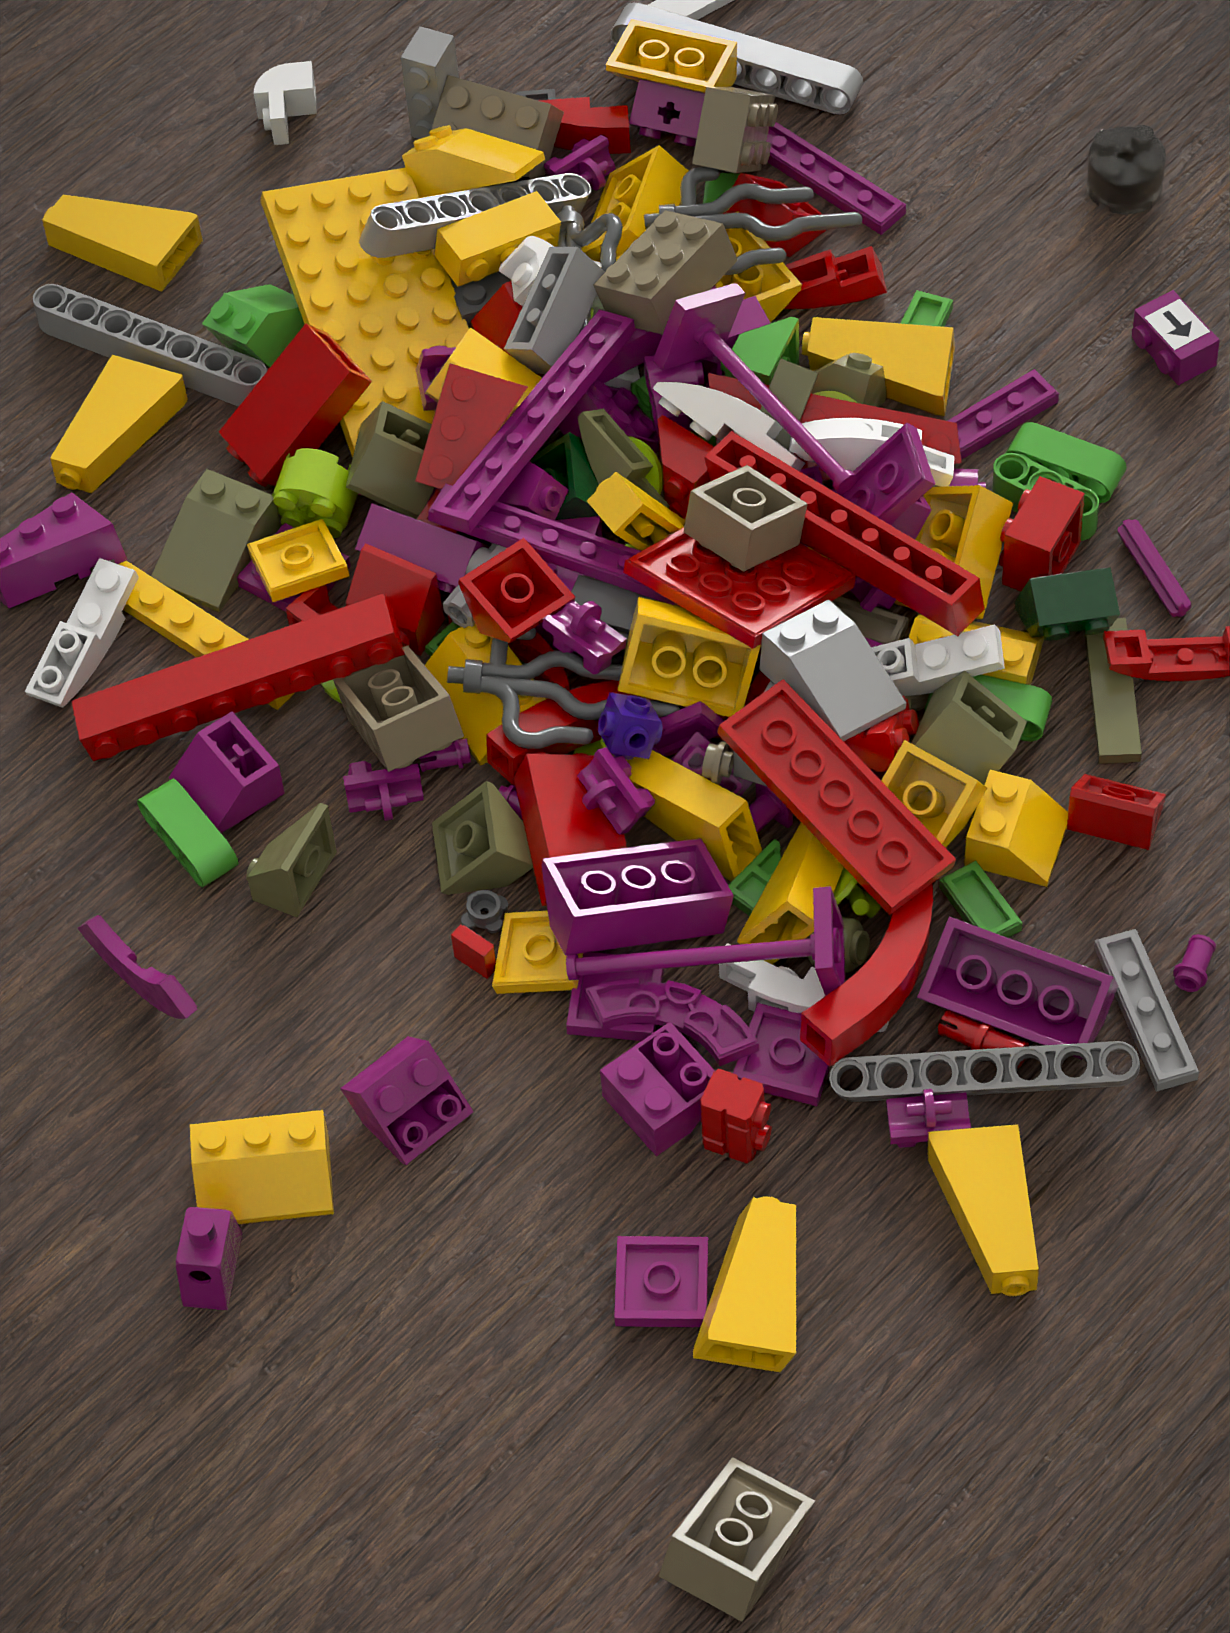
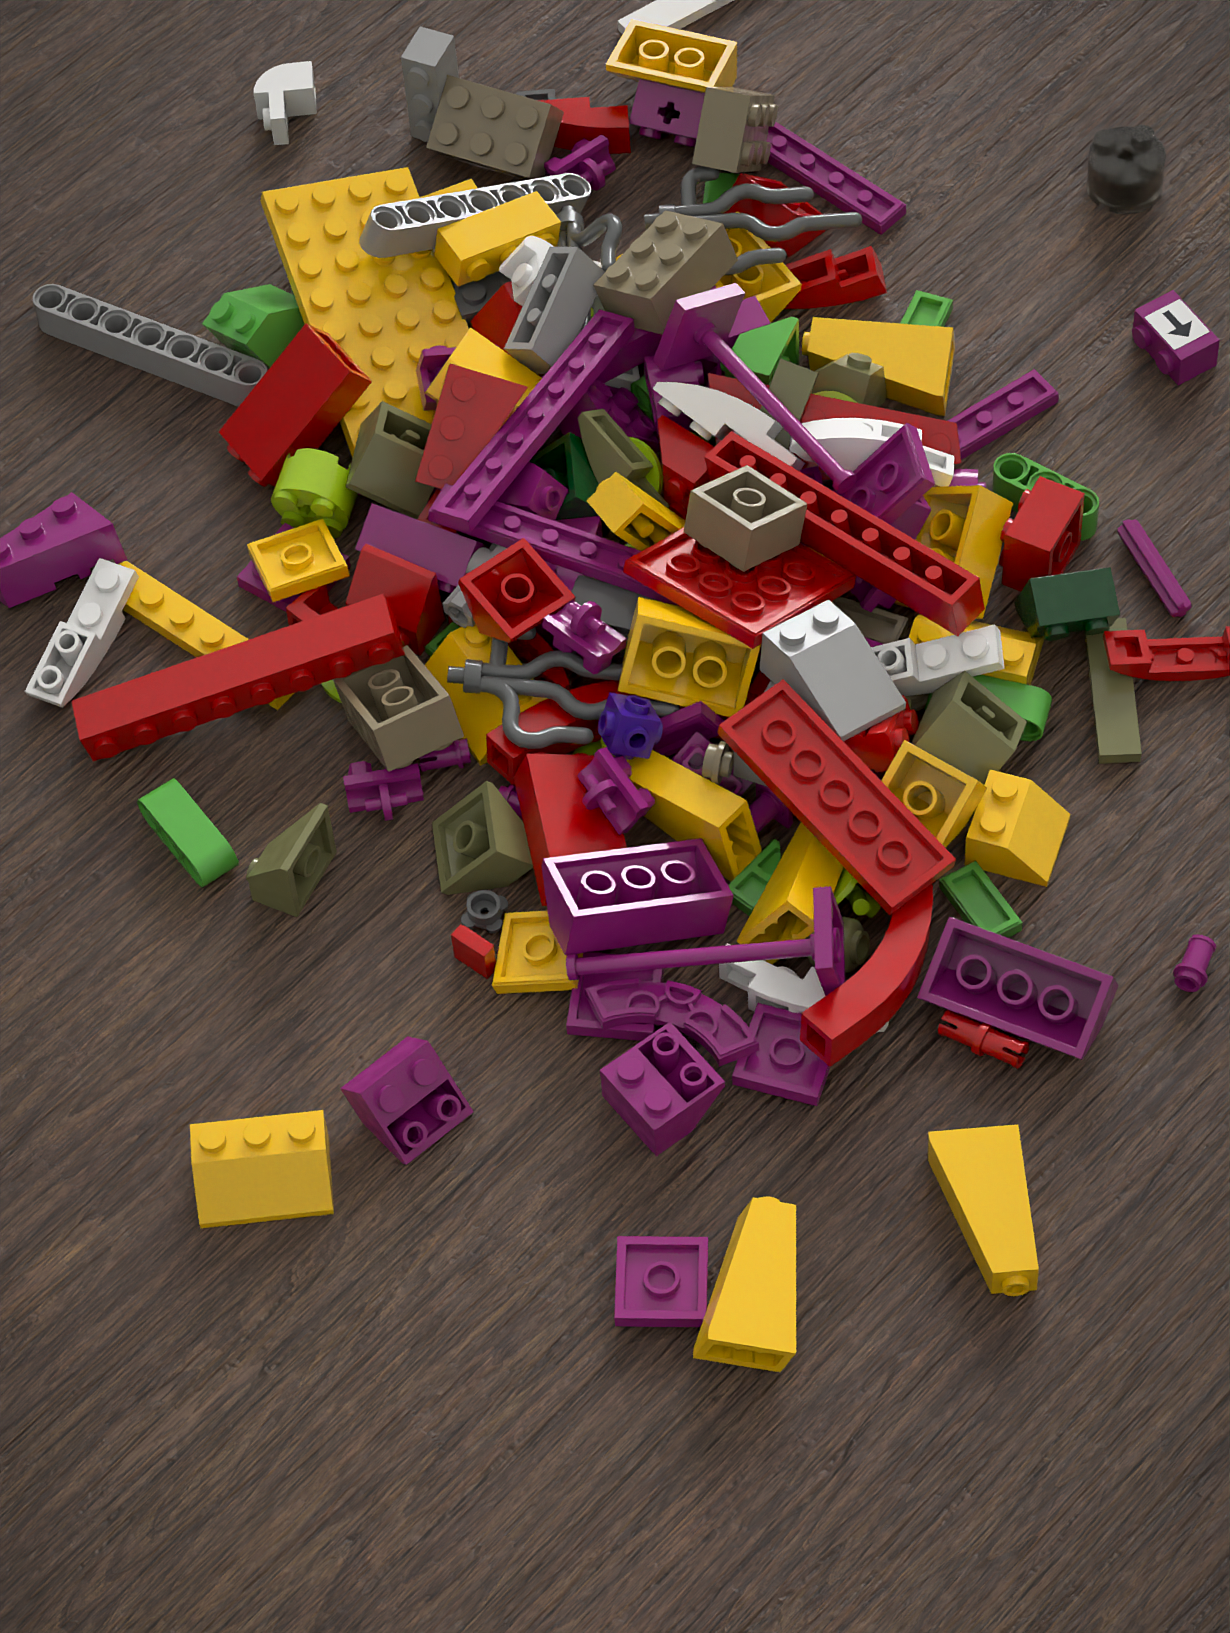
yellow slope [42,194,203,292] -> none
yellow slope [50,355,188,493] -> none
magenta tile [77,915,198,1019] -> none
olive slope [151,469,281,612] -> none
magenta slope [168,711,285,833] -> none
magenta torso [176,1207,242,1310] -> none
yellow slope [402,125,545,198] -> none
yellow slope [582,145,689,262] -> none
beam [610,2,863,115] -> none
dark tan slope [659,1457,815,1622] -> none
red brick [700,1069,772,1164] -> none
light grey beam [829,1041,1140,1102] -> none
magenta hips [886,1089,971,1148] -> none
bright green beam [1005,422,1127,503] -> none
red slope [1067,774,1166,850] -> none
light grey tile [1094,929,1199,1092] -> none

